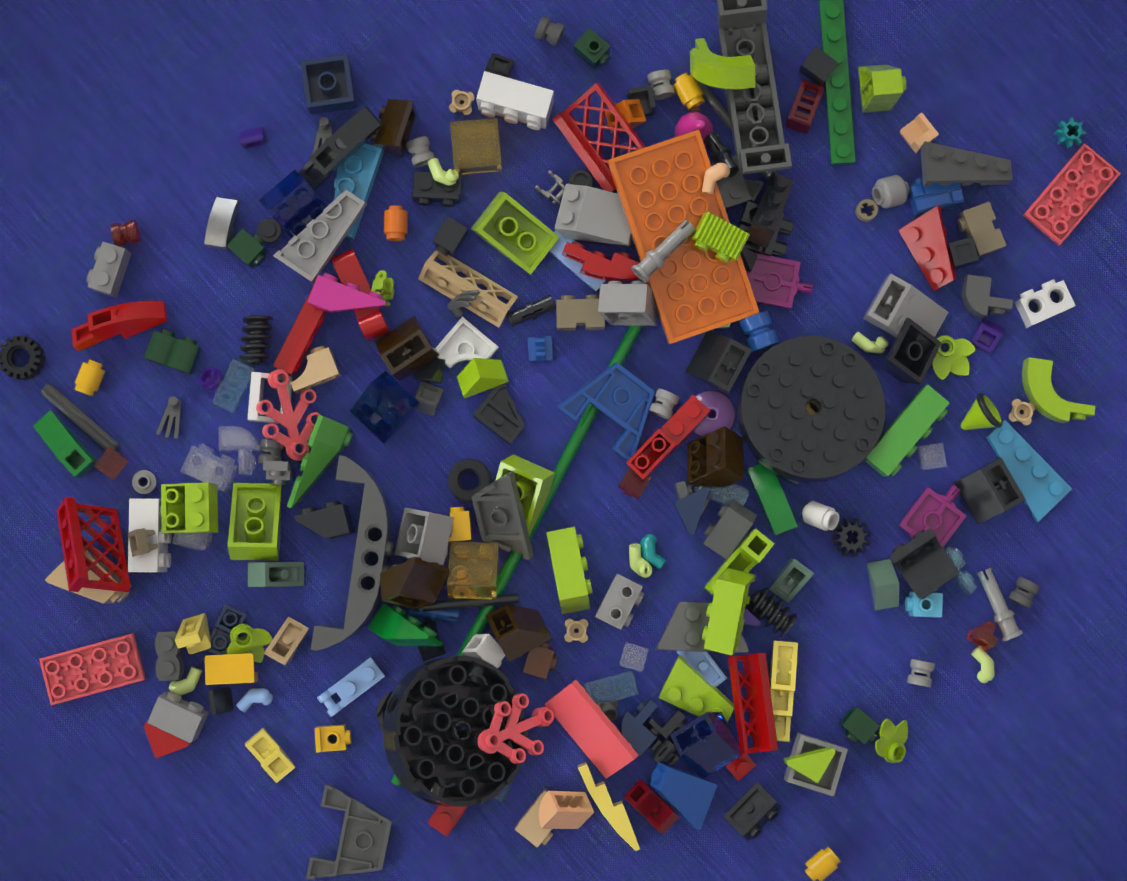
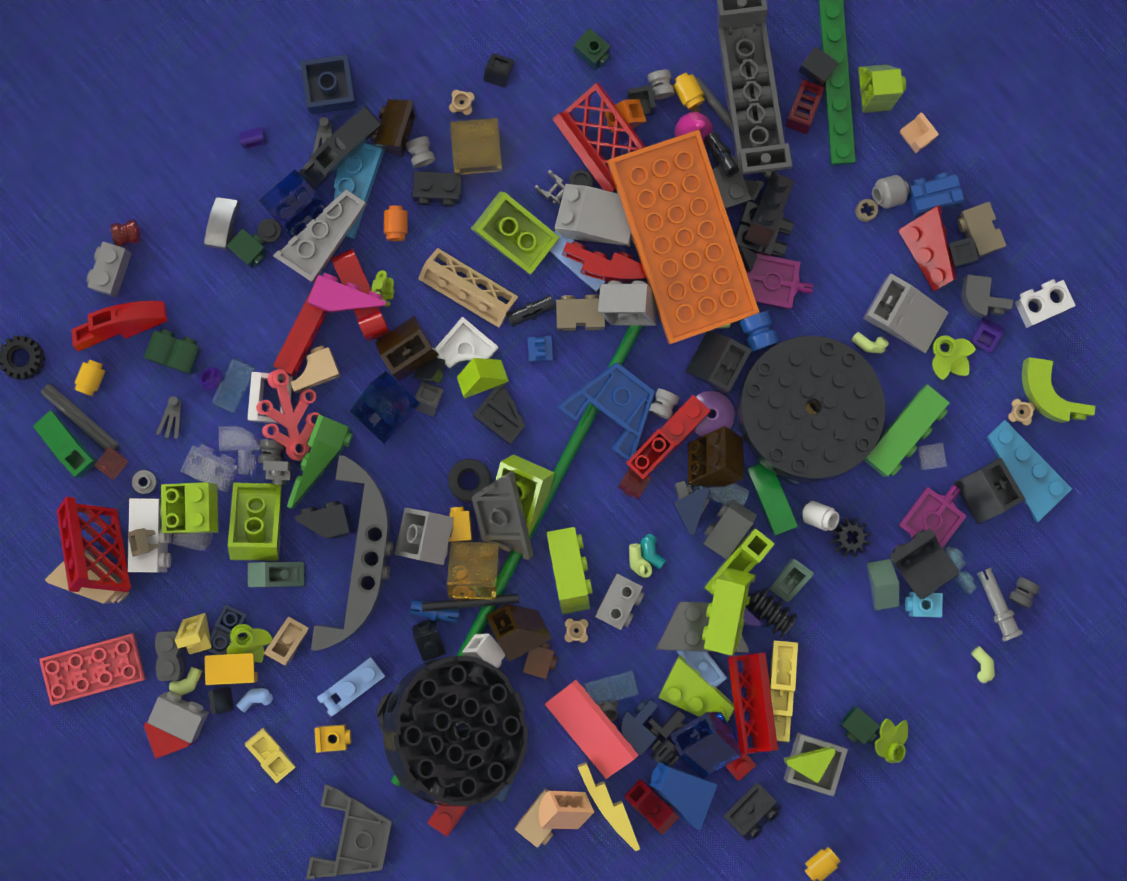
black piece [239,315,273,366] -> none
green slope [368,603,443,646] -> none
dark brown slope [380,557,450,610] -> none
yellowish green arm [428,158,459,186] -> none
black brick [432,216,469,256] -> none
dark grey piece [447,290,480,318] -> none
white brick [476,71,554,130] -> none
coral plant [478,693,554,764] -> none
dark grey wheel [534,16,565,47] -> none
clear plate [619,642,649,672] -> none
light grey pin [631,220,696,283] -> none
lime arch [690,38,755,89] -> none
lime brick [691,212,750,263] -> none
light nougat arm [702,163,730,194] -> none
black slope [886,318,941,384] -> none
light grey wheel [907,659,935,687] -> none
dark grey wing [921,141,1013,186] -> none
lime hat [961,393,1003,430] -> none
clear red tile [966,621,999,651] -> none
coral tile [1022,143,1121,246] -> none
teal gear [1054,117,1086,149] -> none

